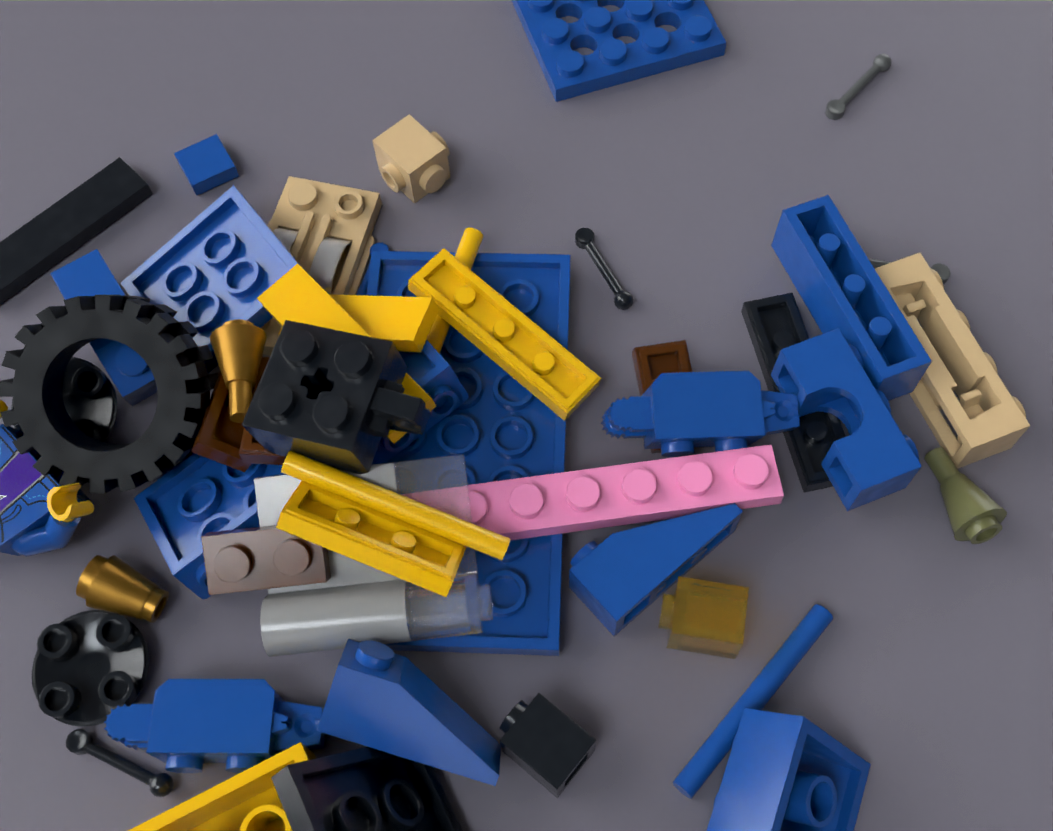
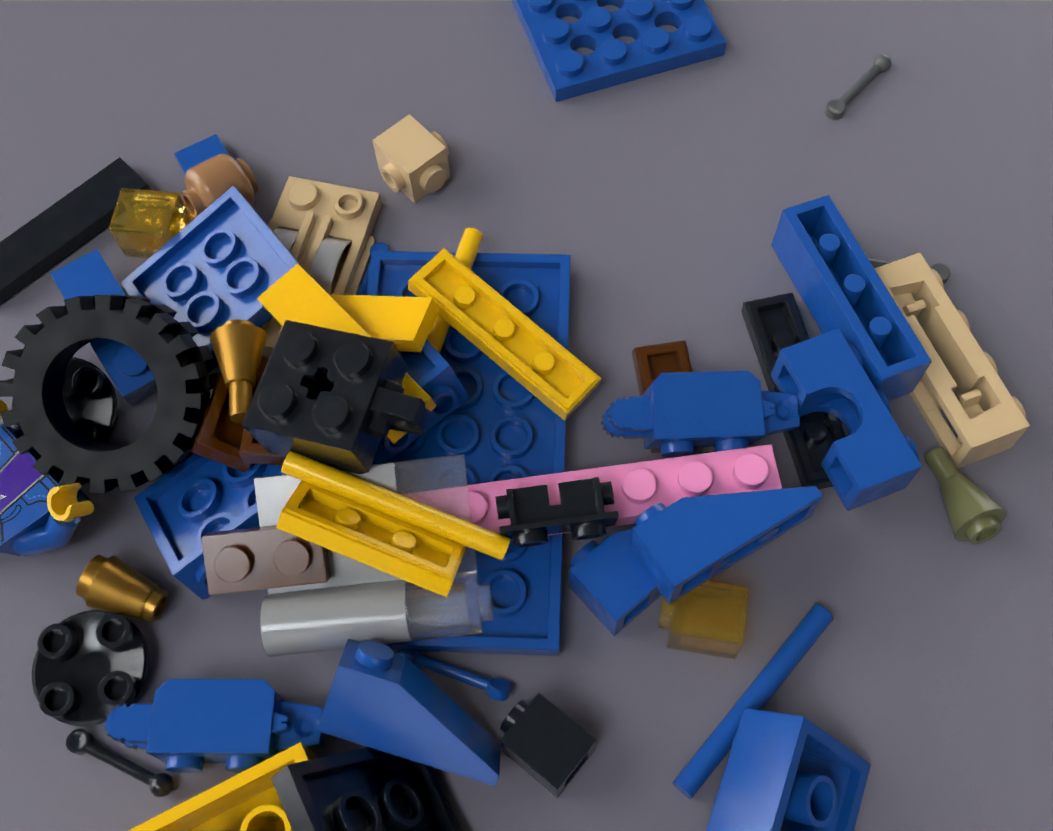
black hinge [575,228,634,310] -> none
none -> clear yellow brick [109,188,194,258]
none -> medium nougat head [181,153,258,218]
none -> blue hinge [397,649,512,701]
none -> black hinge [495,477,619,548]
none -> blue slope [630,486,823,604]

